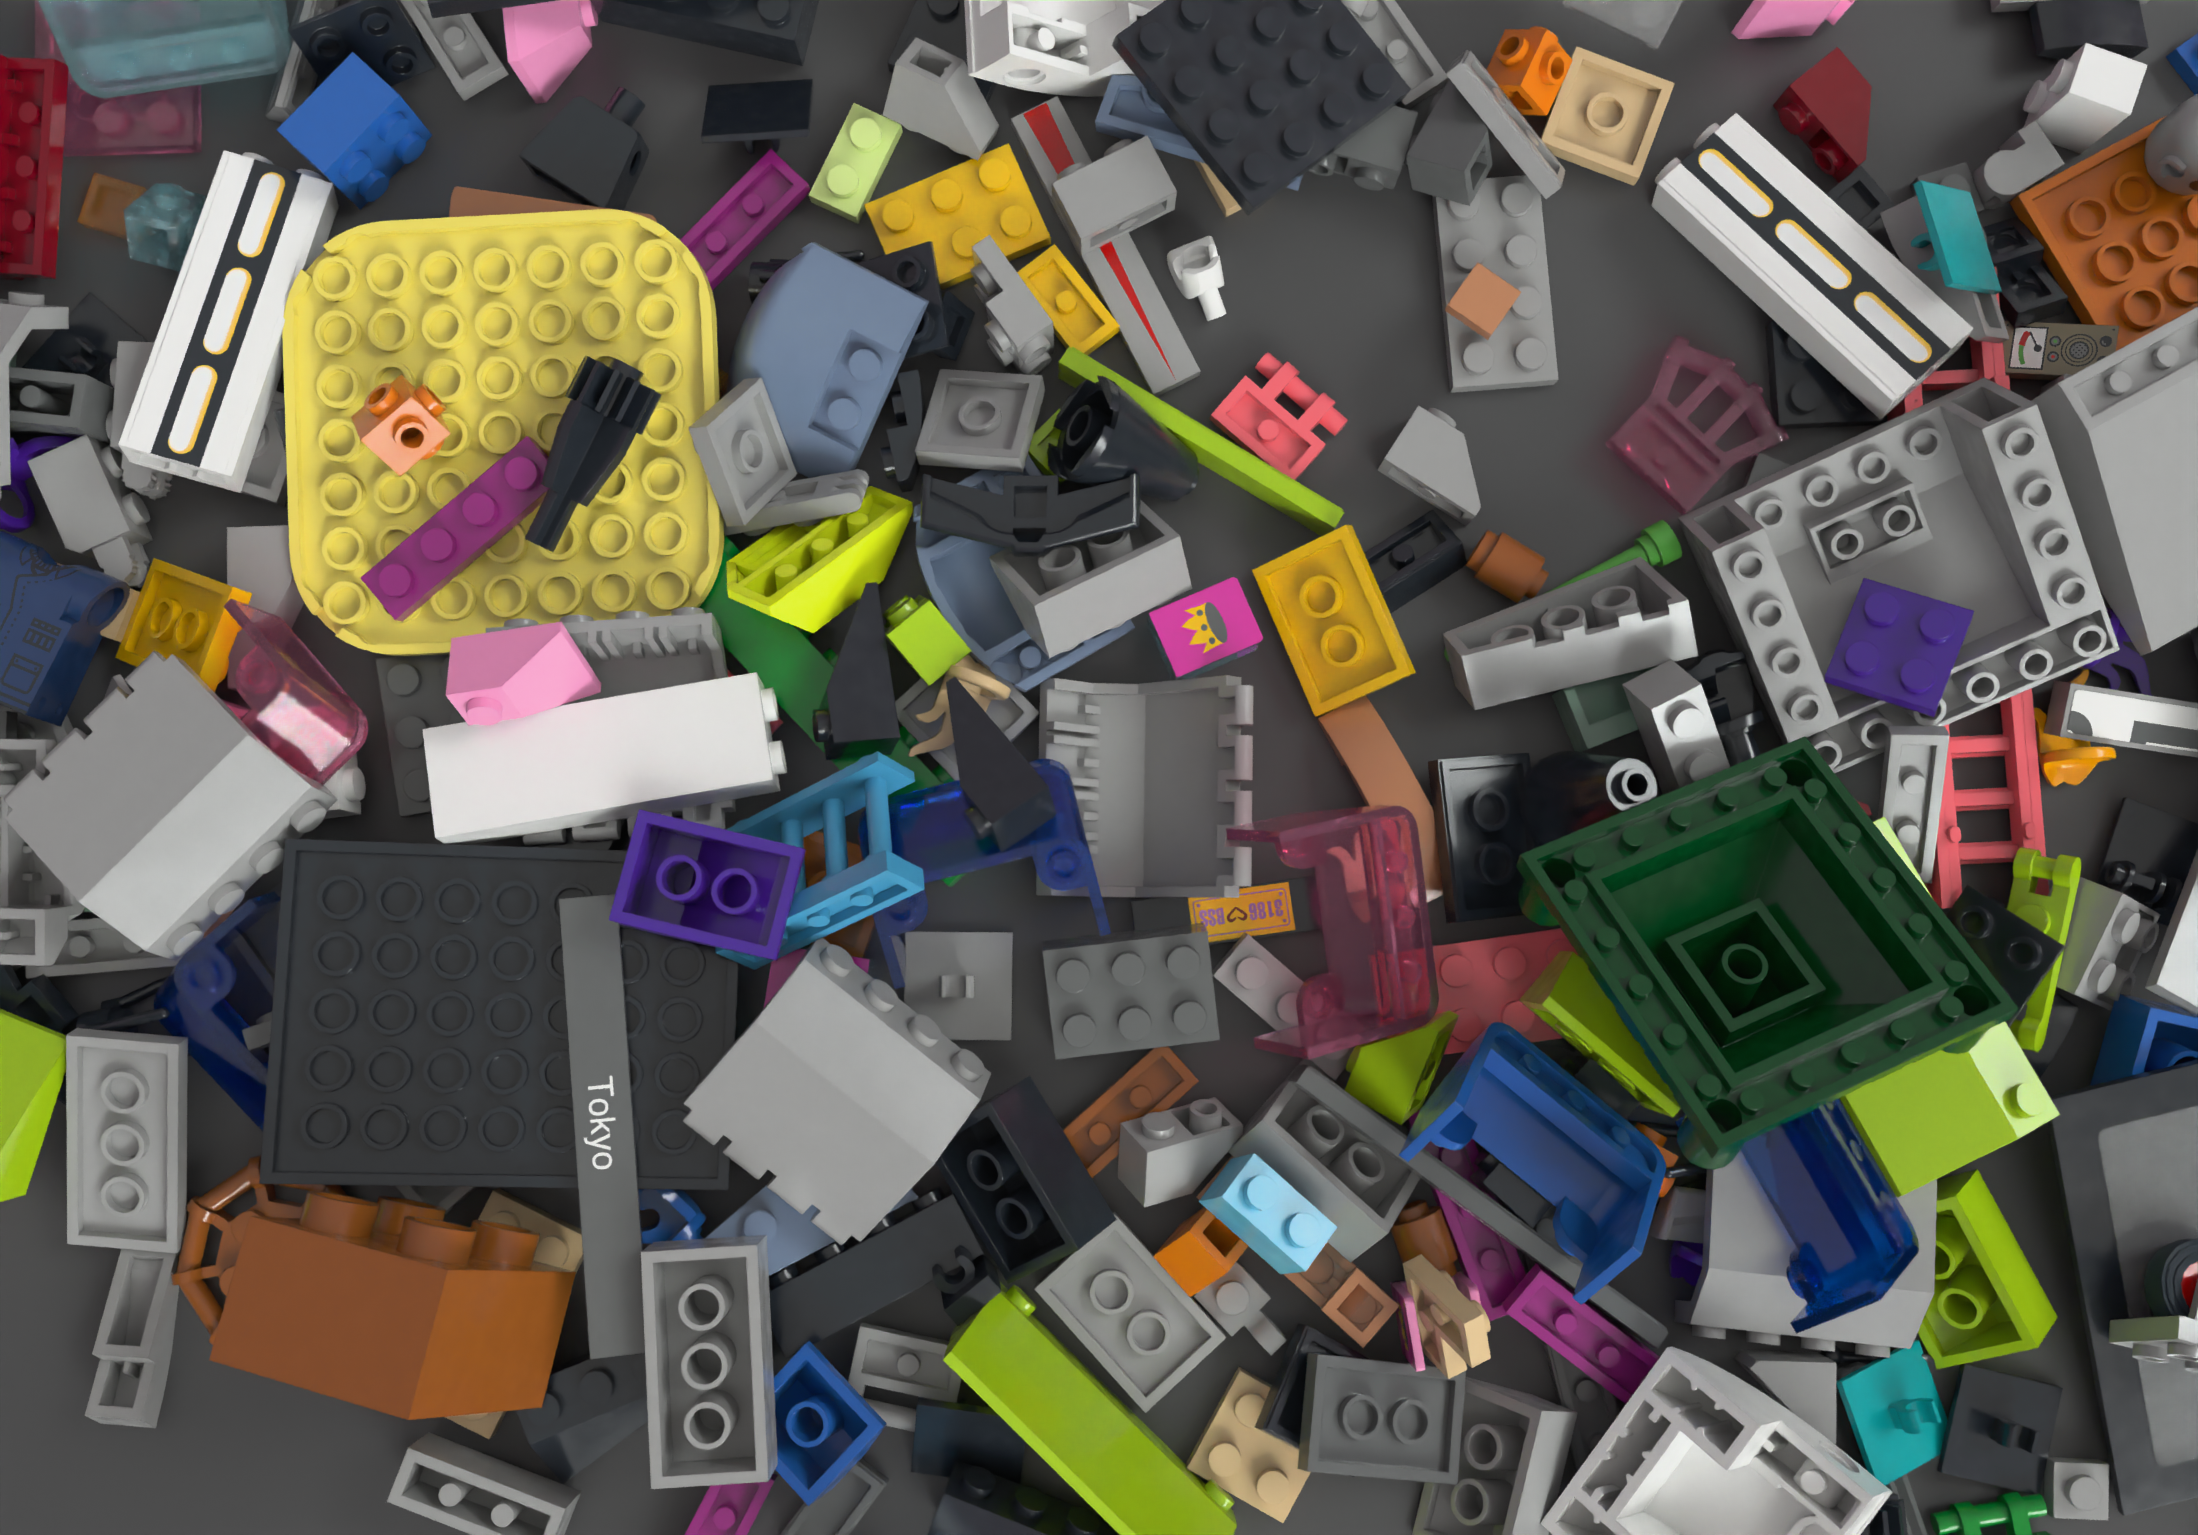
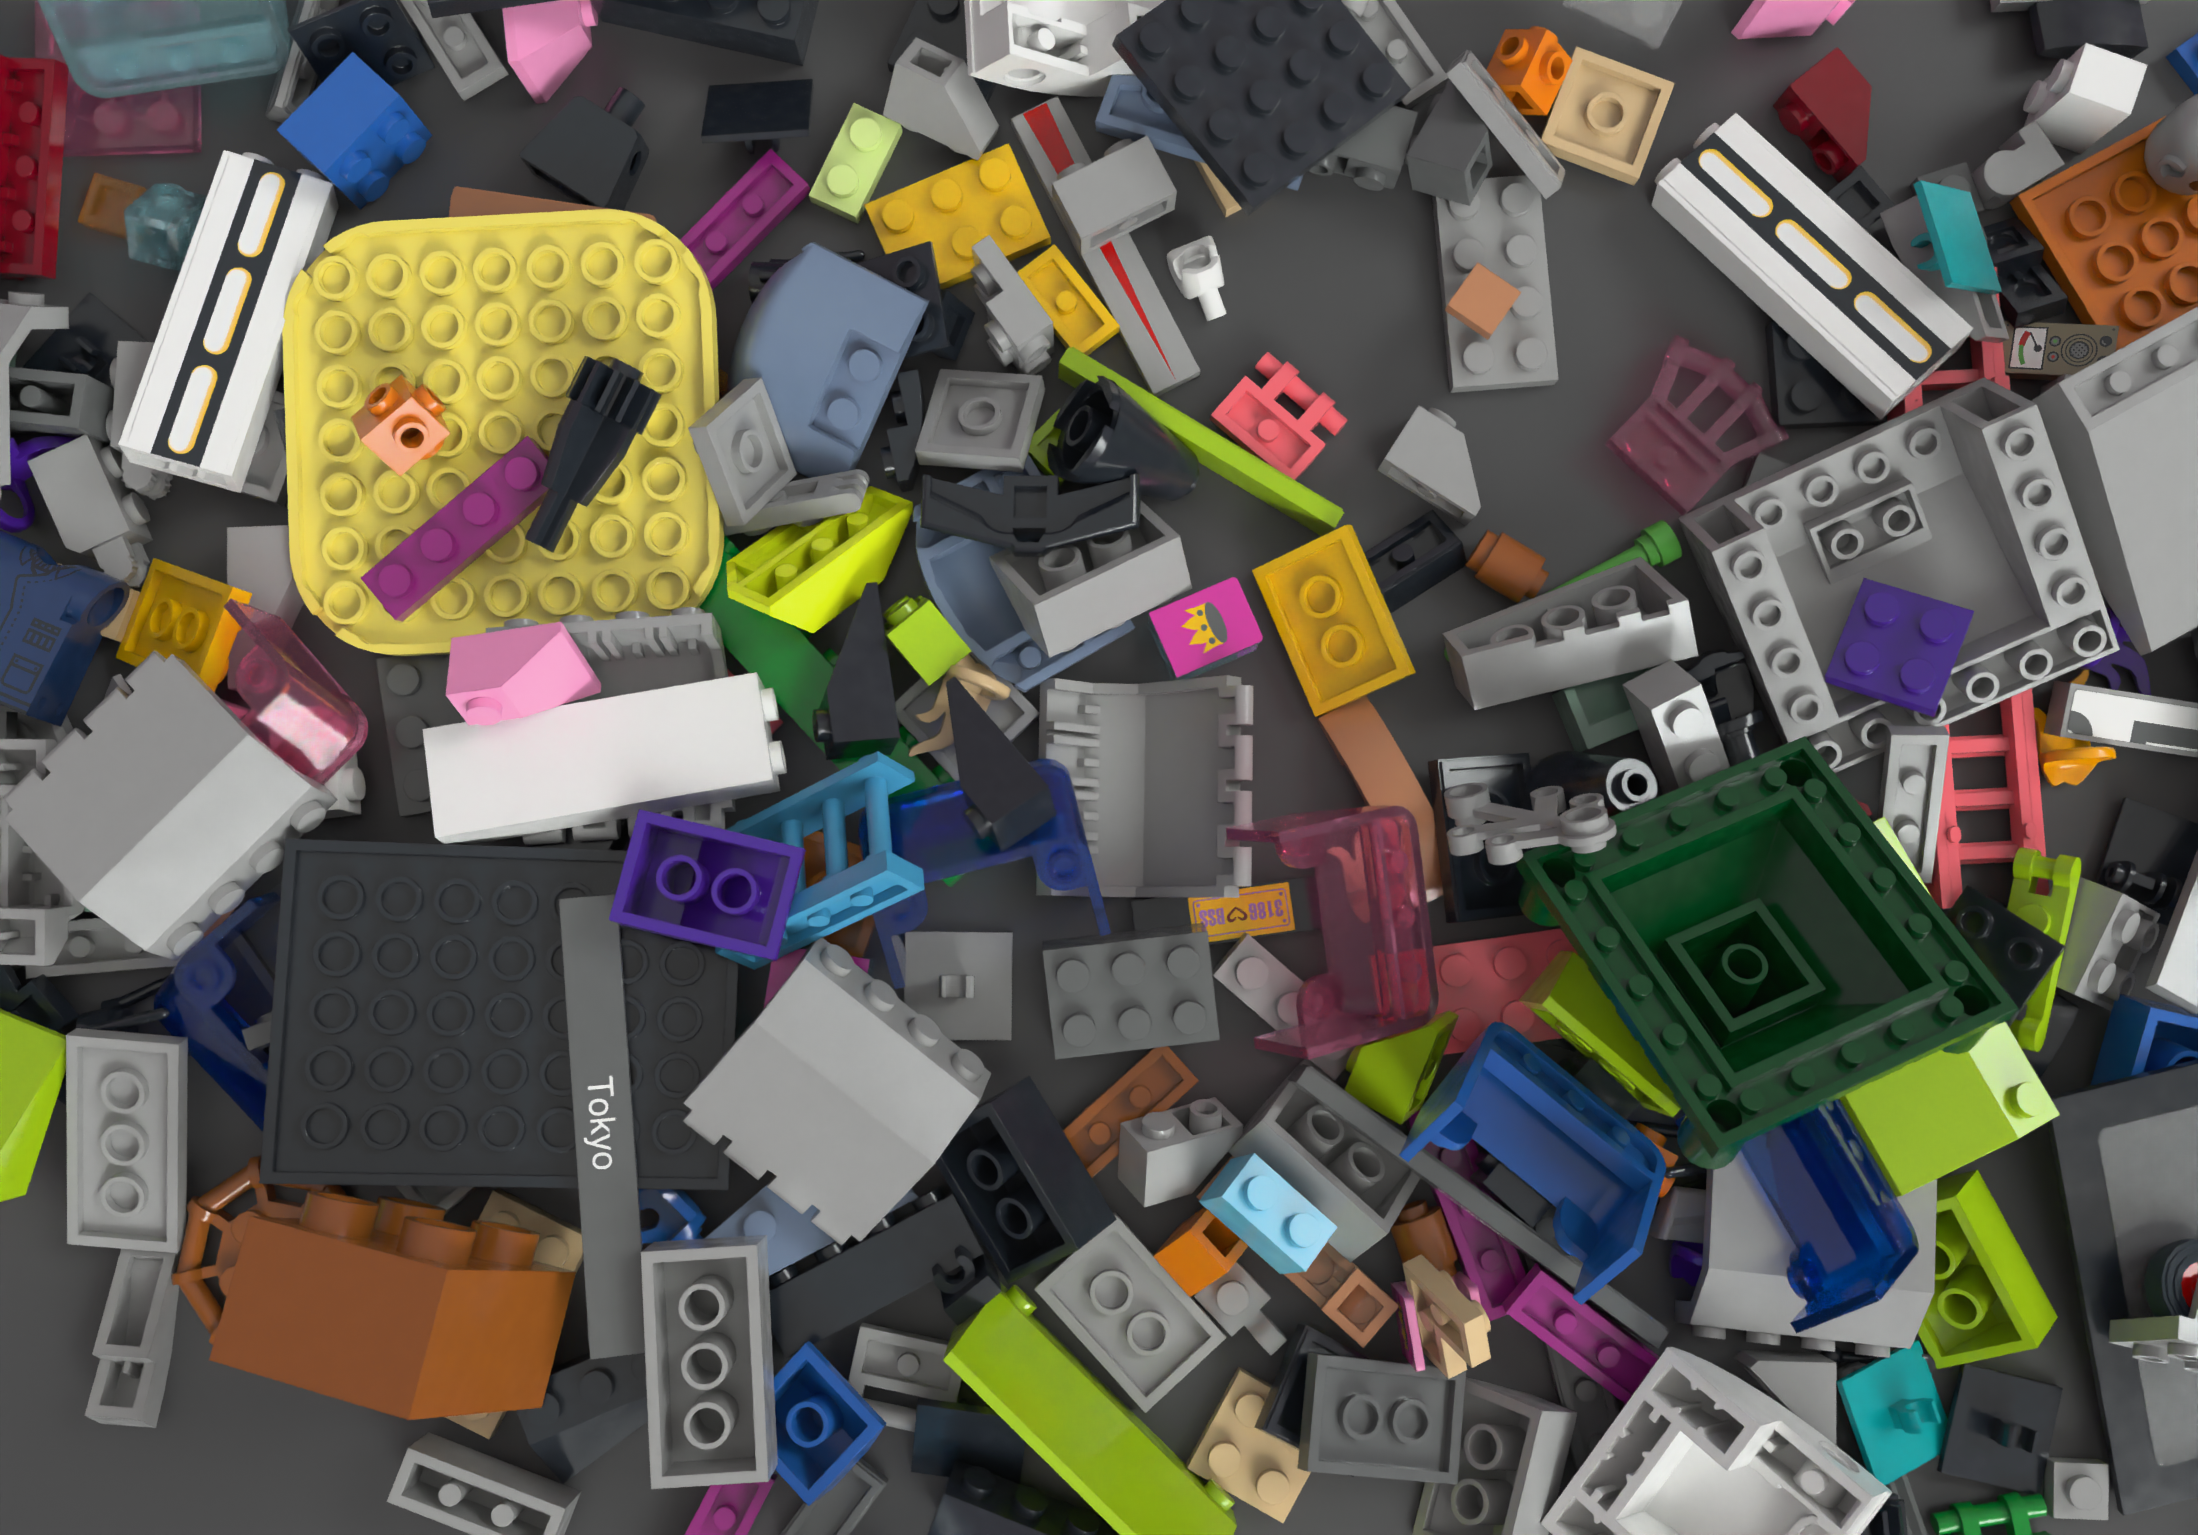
none -> light grey plant [1444,783,1617,865]

